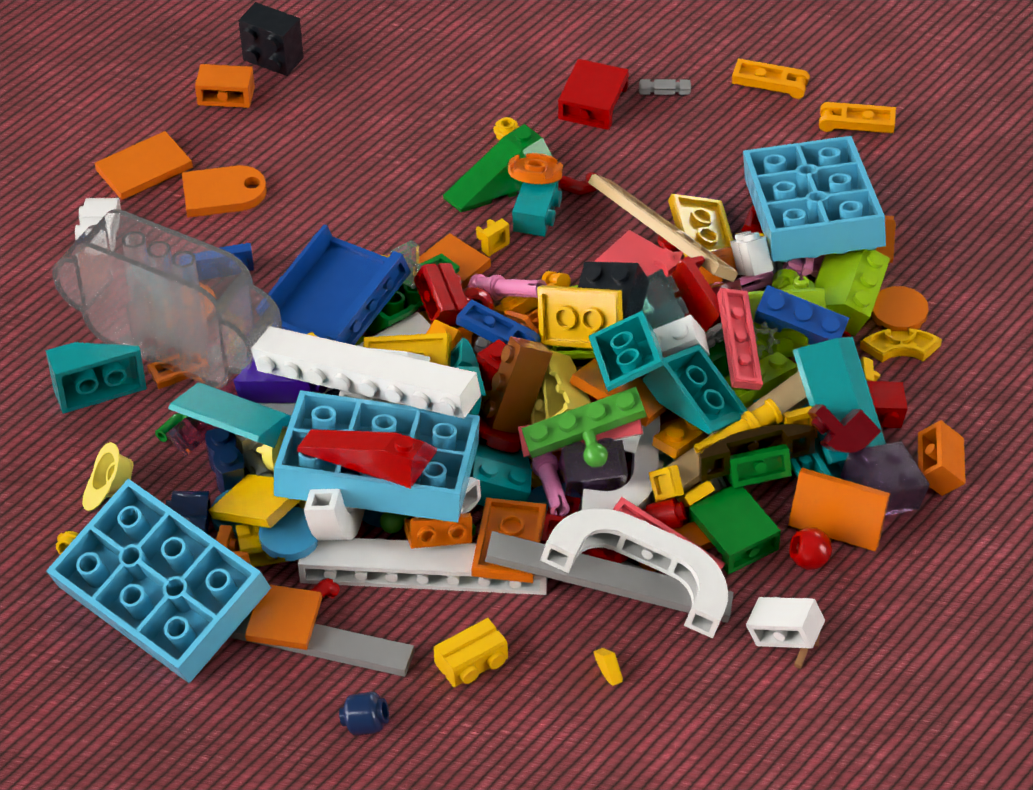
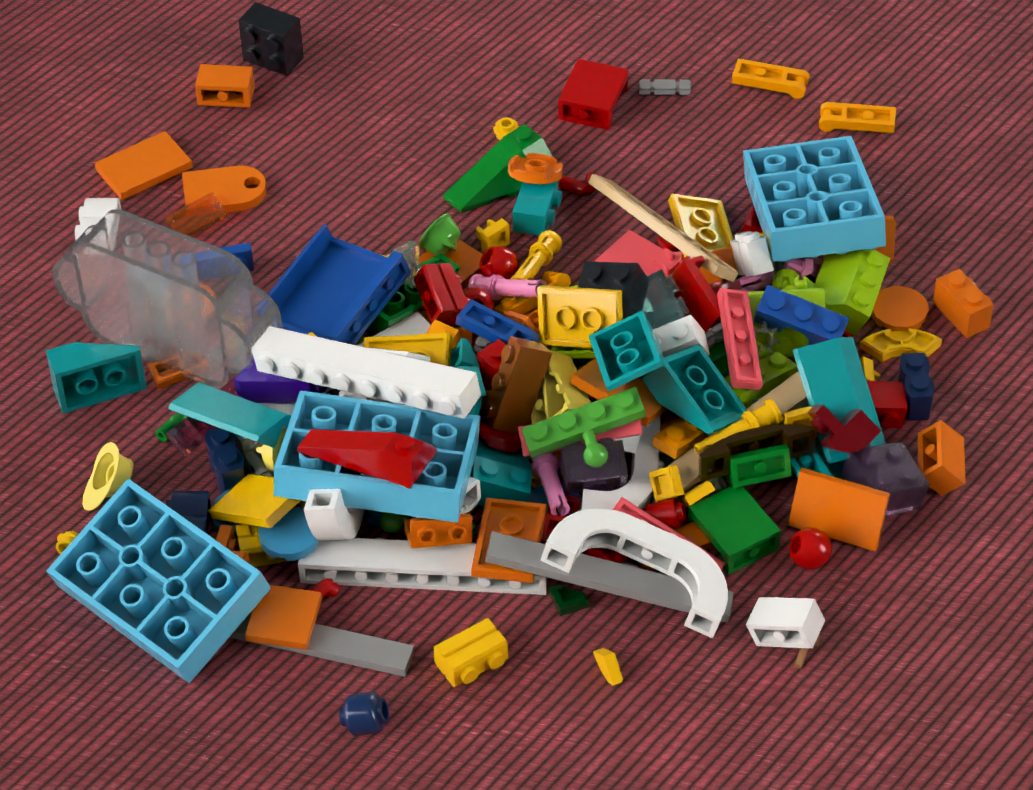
none -> clear orange tile [165,192,227,242]
none -> bright green piece [418,214,461,256]
none -> red piece [479,245,519,279]
none -> yellow pin [511,230,562,280]
none -> dark green tile [549,585,589,616]
none -> dark blue brick [898,353,934,421]
none -> orange brick [933,268,993,338]

